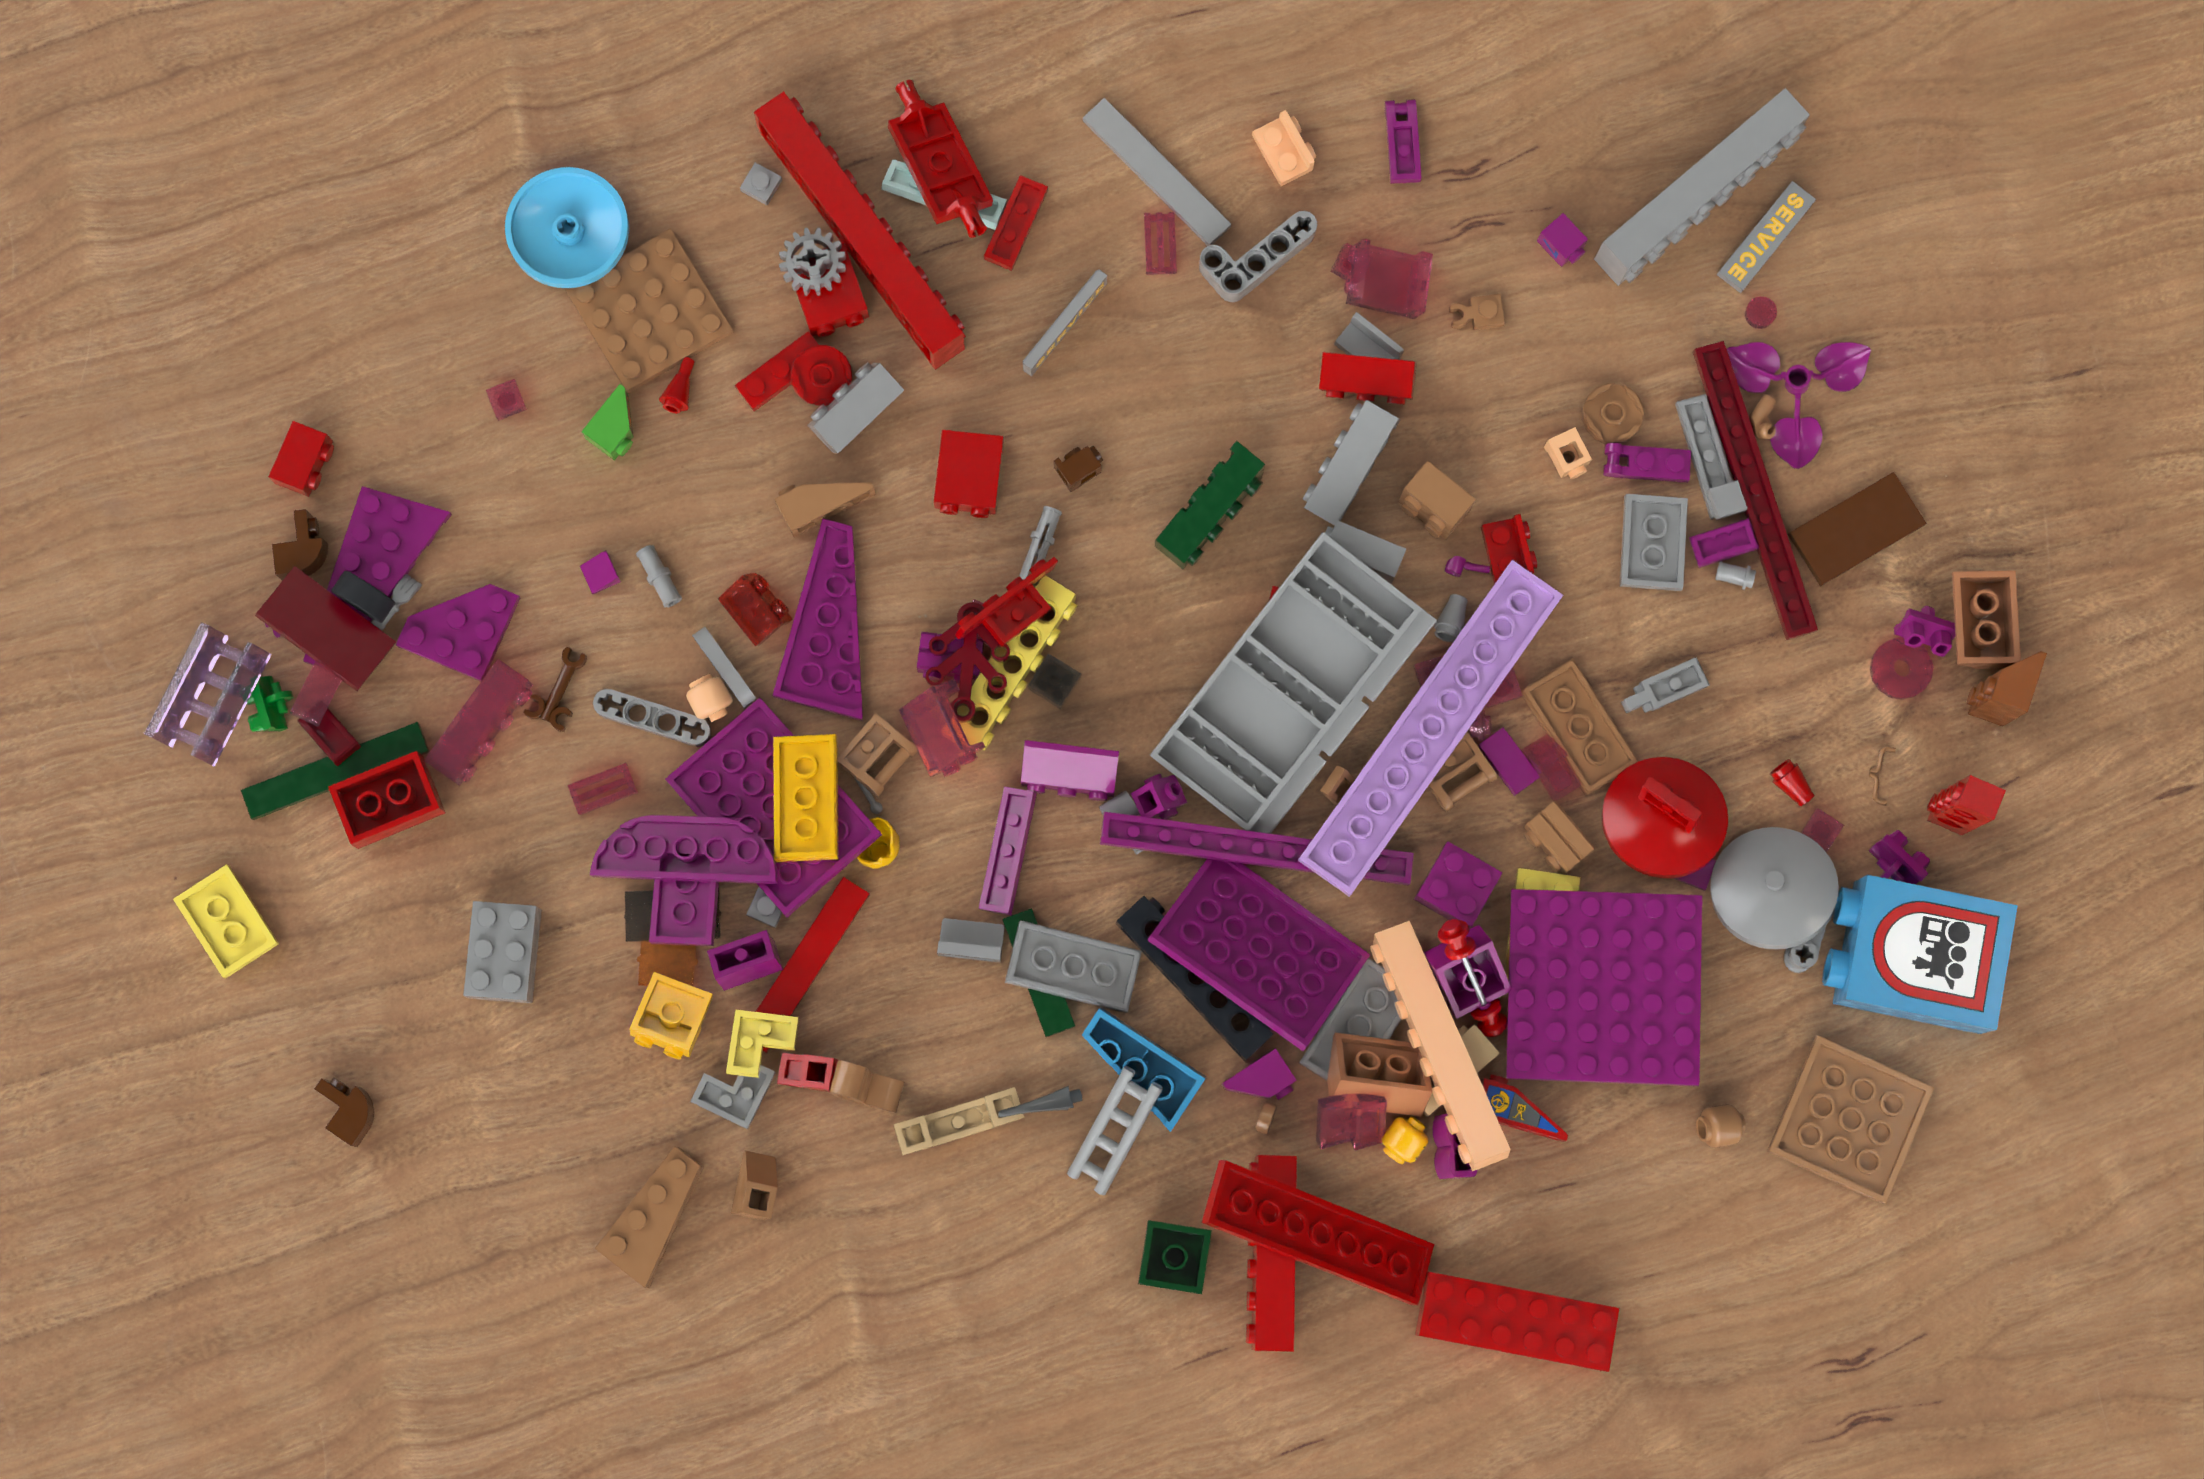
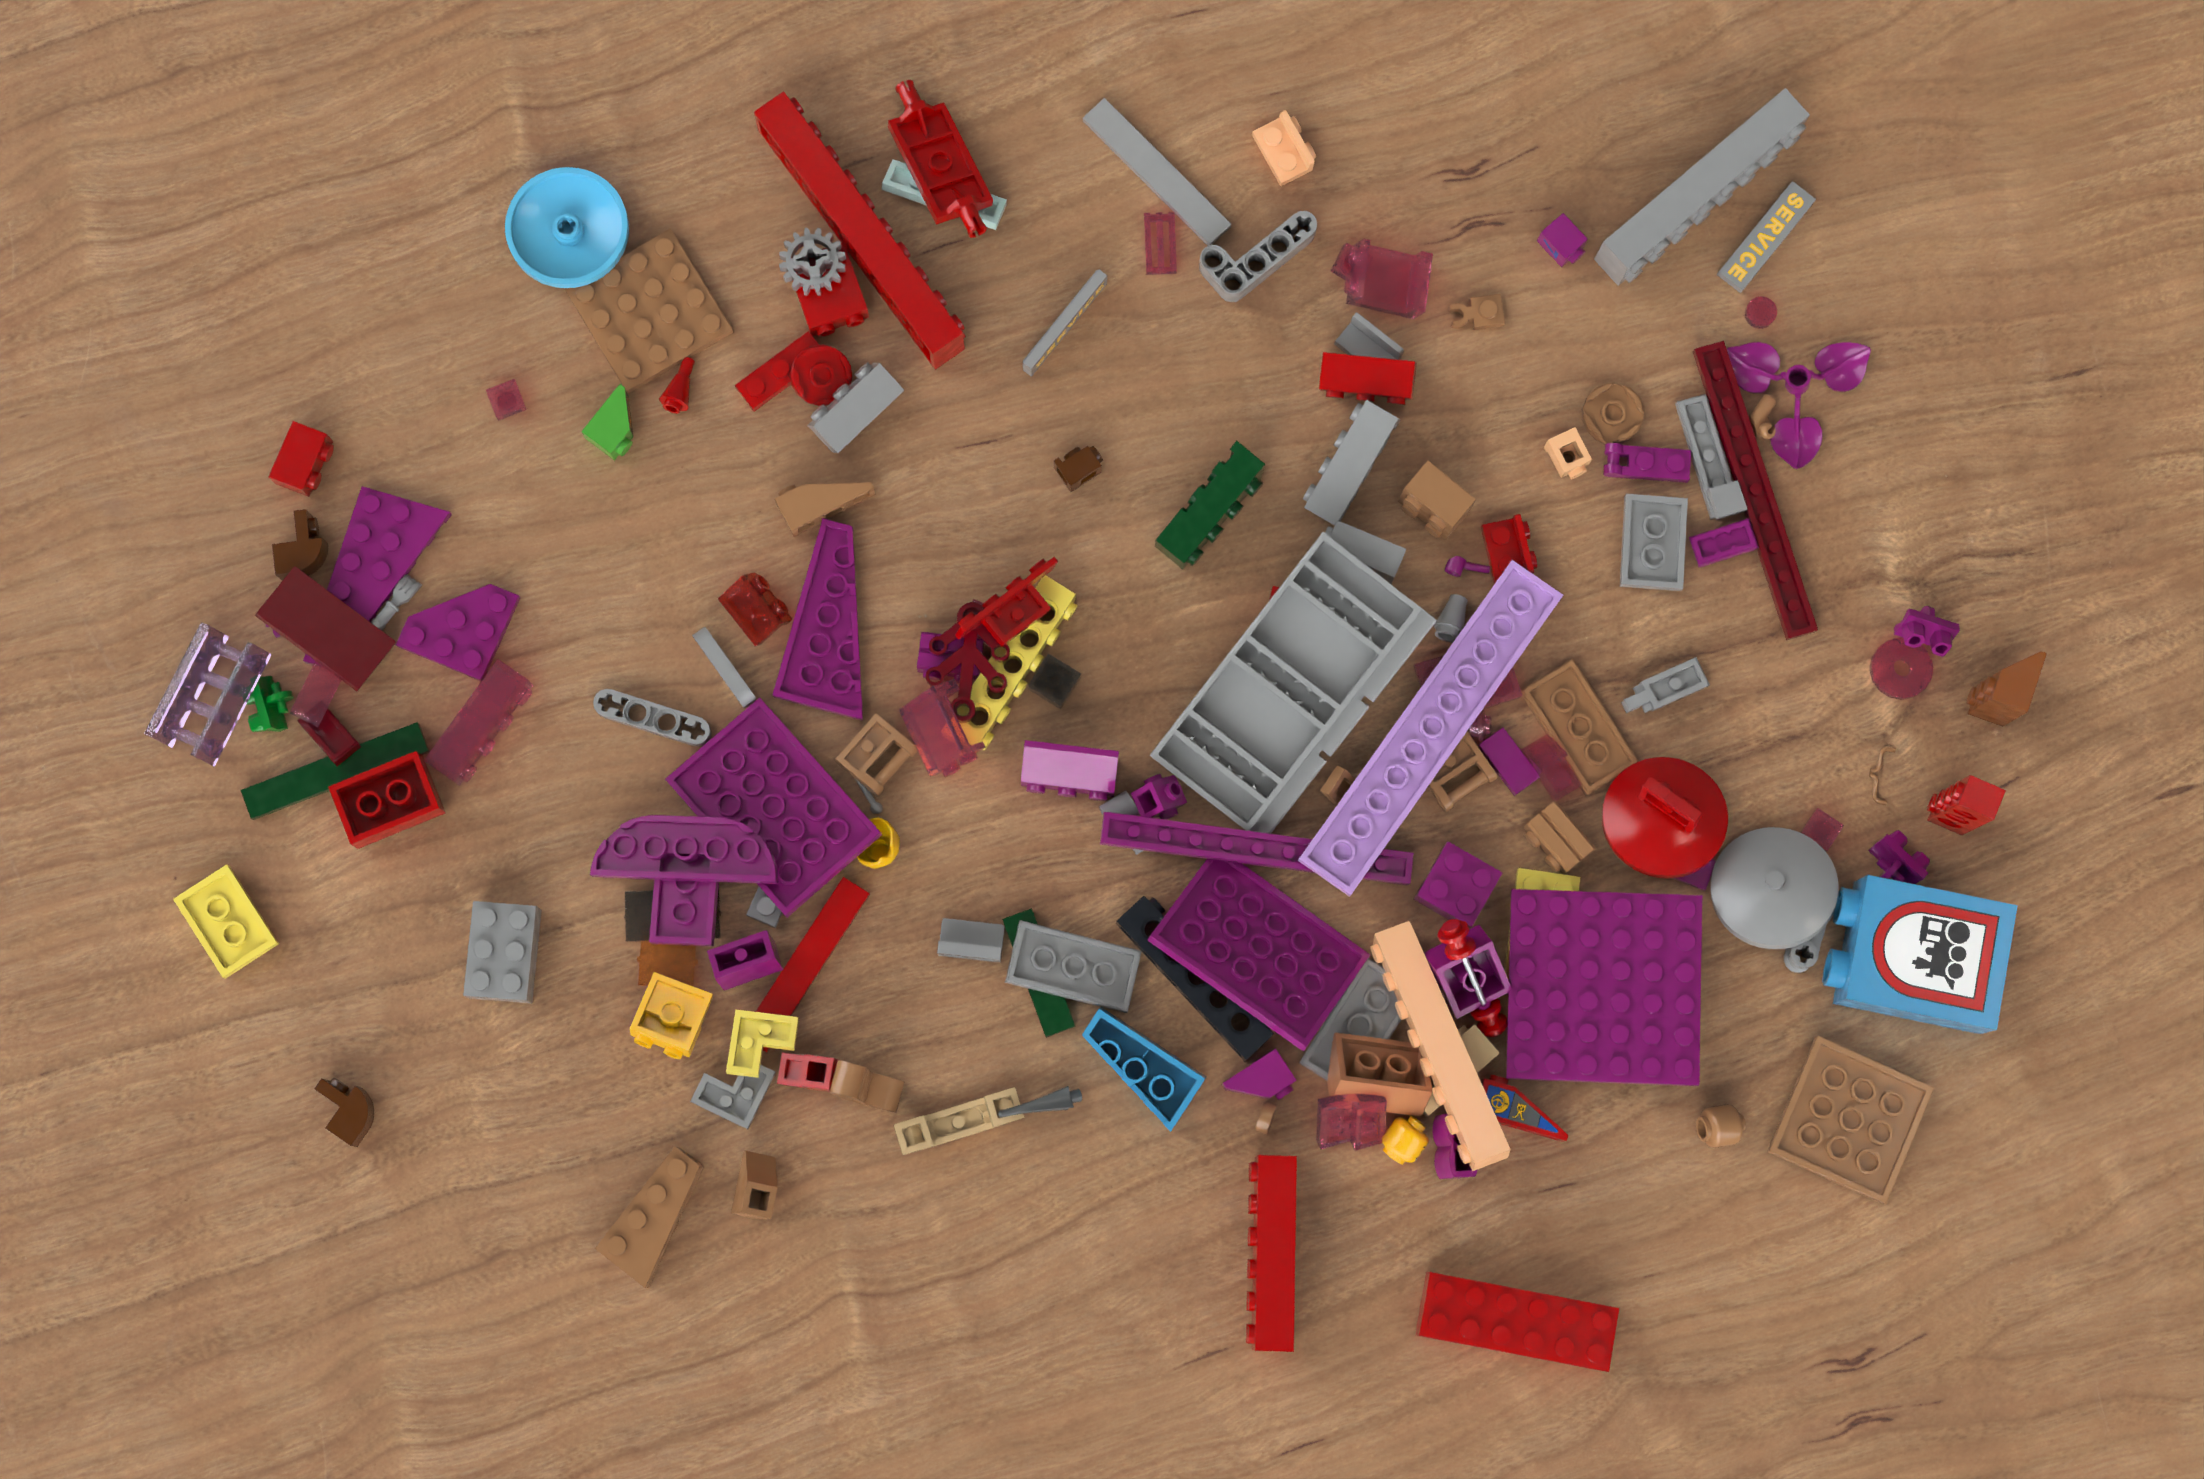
black tyre [332,571,395,623] -> none
reddish brown bar [523,647,587,732] -> none
clear pink tile [567,763,638,815] -> none
magenta slope [580,551,621,594] -> none
light grey pin [636,545,682,608] -> none
light nougat head [686,674,733,722] -> none
light grey plate [740,162,782,205] -> none
yellow tile [773,734,838,862] -> none
red panel [934,430,1004,518] -> none
magenta plate [979,786,1037,916] -> none
red plate [984,175,1048,271] -> none
light grey pin [1019,506,1062,587] -> none
light grey bar [1067,1066,1163,1195] -> none
dark green brick [1138,1220,1212,1294] -> none
red plate [1201,1160,1435,1305] -> none
magenta plate [1384,99,1422,184] -> none
light grey pin [1715,561,1756,590] -> none
red cone [1770,759,1815,806] -> none
reddish brown tile [1788,472,1927,587] -> none
nougat slope [1952,571,2021,669] -> none

